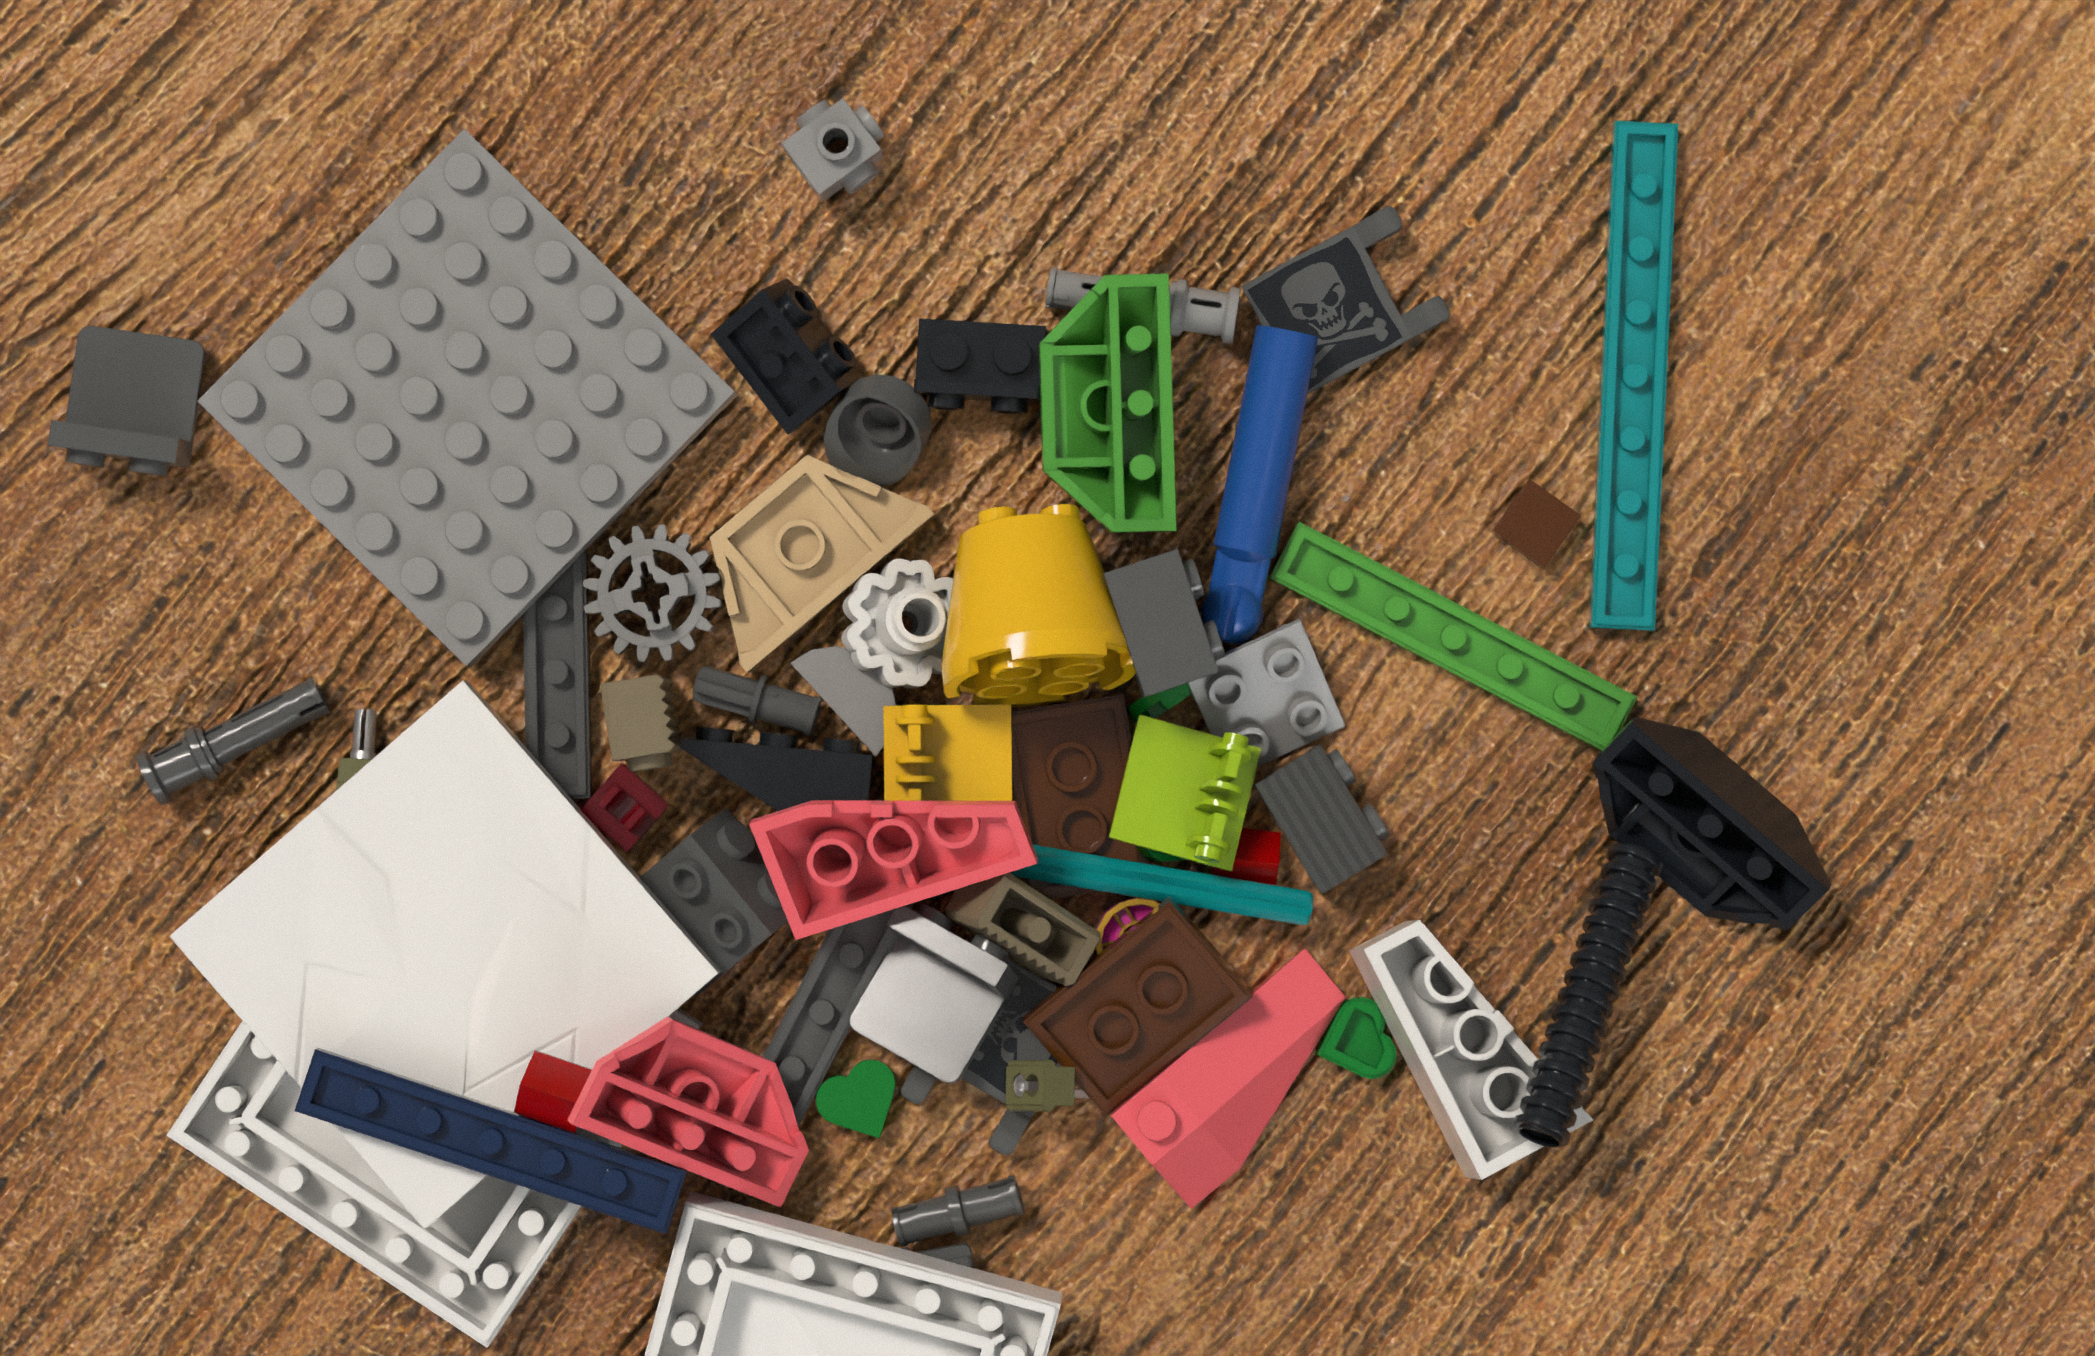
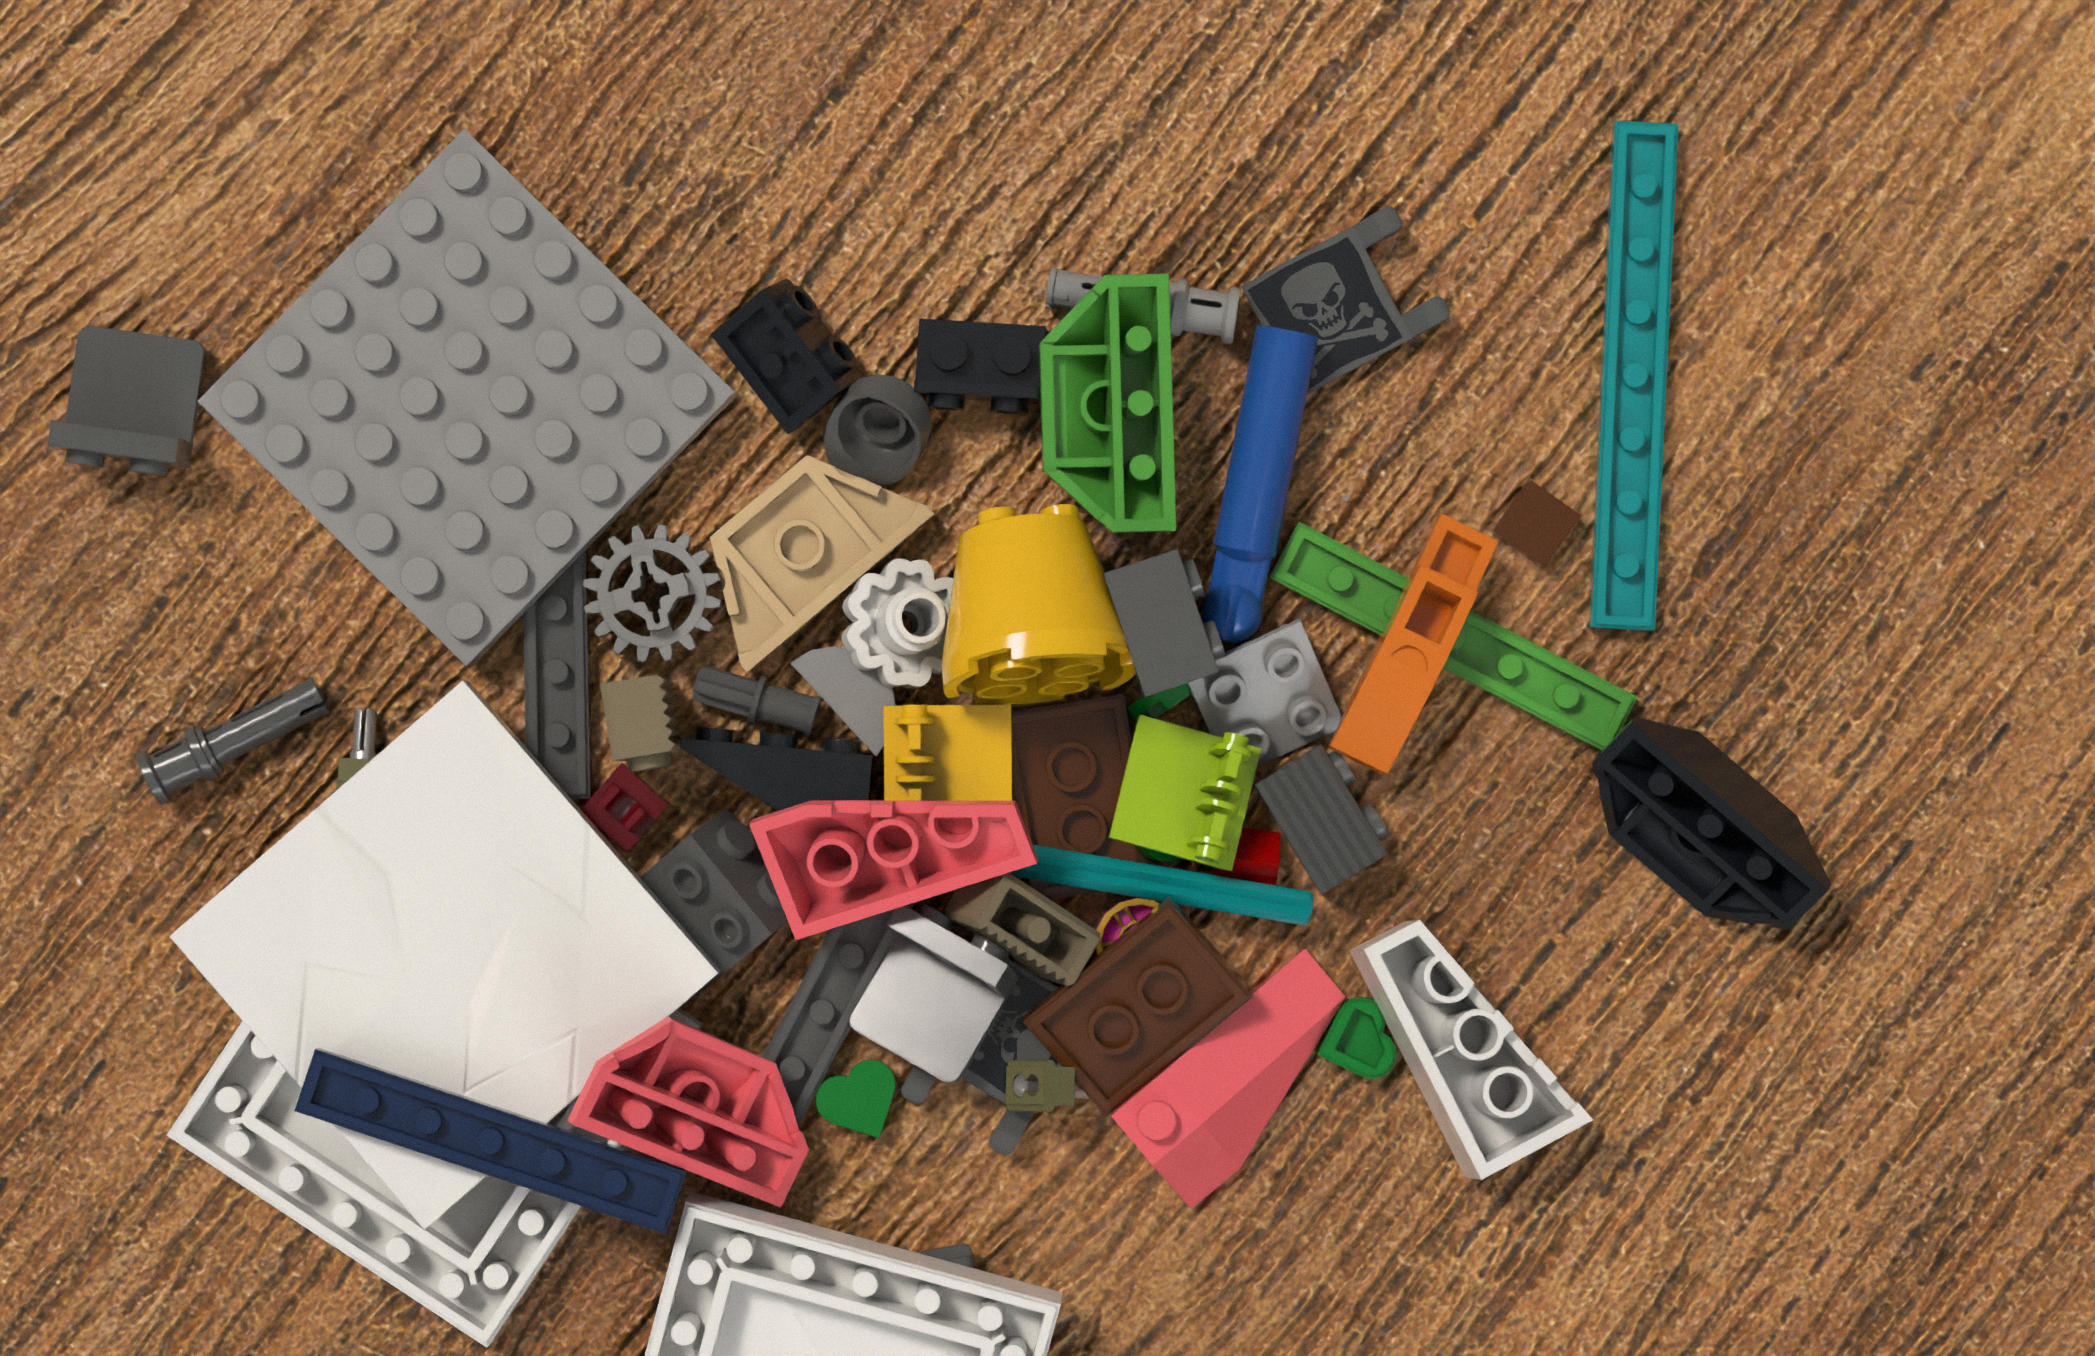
red slope [514,1050,592,1133] -> none
light grey brick [781,98,885,203] -> none
dark grey pin [891,1175,1025,1247] -> none
black piece [1513,843,1663,1148] -> none
none -> orange slope [1328,513,1499,776]

